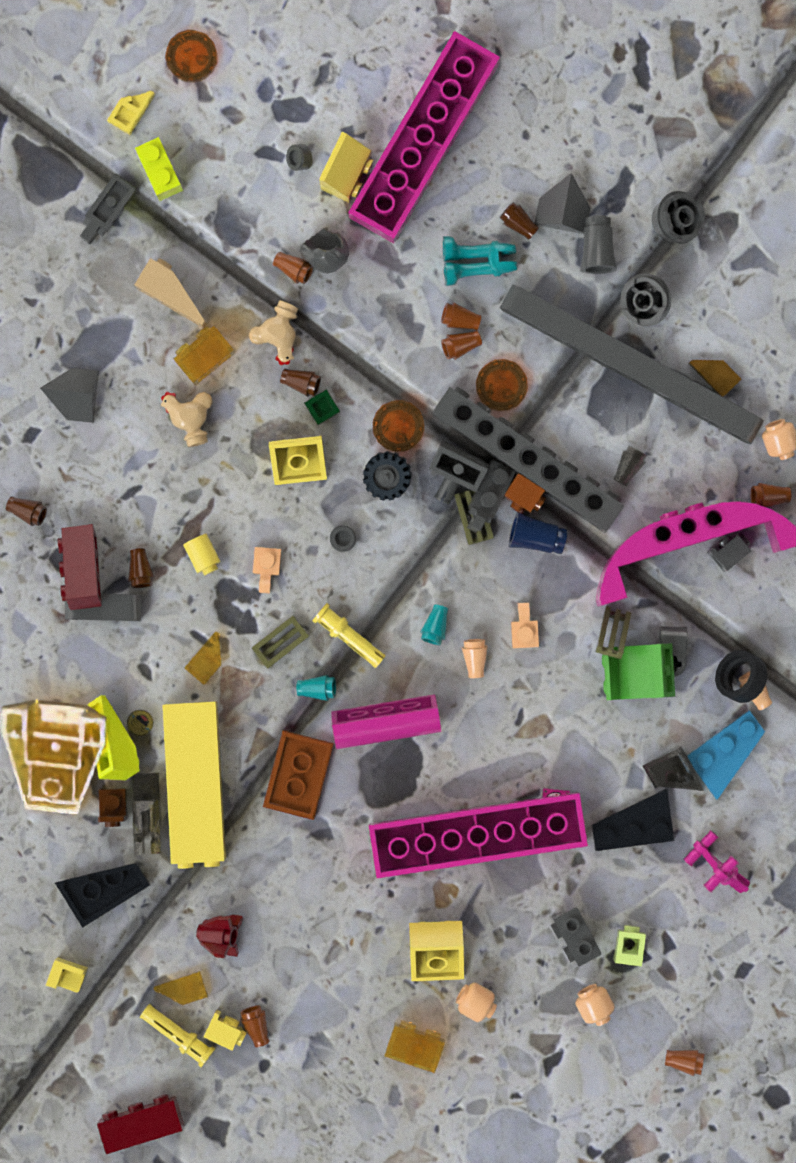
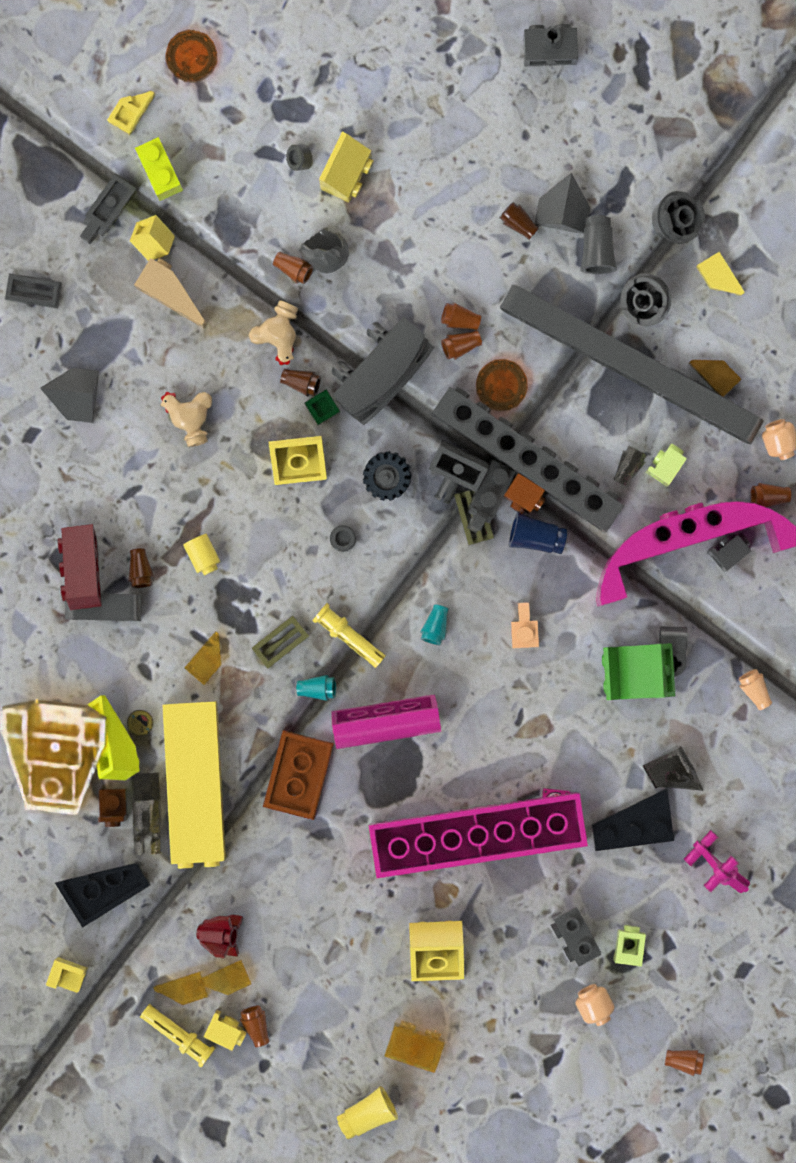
reddish brown cone [6,496,47,526] -> none
dark red brick [97,1094,185,1155] -> none
clear yellow brick [173,326,235,386] -> none
light nougat plate [253,547,281,594] -> none
dark pink brick [348,31,500,244] -> none
clear orange tile [372,400,425,452] -> none
teal piece [443,236,518,286] -> none
light nougat head [456,982,497,1022] -> none
light nougat cone [462,639,488,678] -> none
olive tile [595,606,631,659] -> none
dark azure wing [685,710,765,800] -> none
black tyre [715,650,768,703] -> none
none -> dark grey tile [5,273,62,309]
none -> light yellow panel [130,215,175,261]
none -> clear yellow tile [196,960,251,995]
none -> dark grey piece [331,316,435,425]
none -> light yellow plant [336,1086,398,1140]
none -> dark grey brick [523,24,578,67]
none -> yellowish green brick [645,444,687,487]
none -> light yellow tile [696,252,745,296]

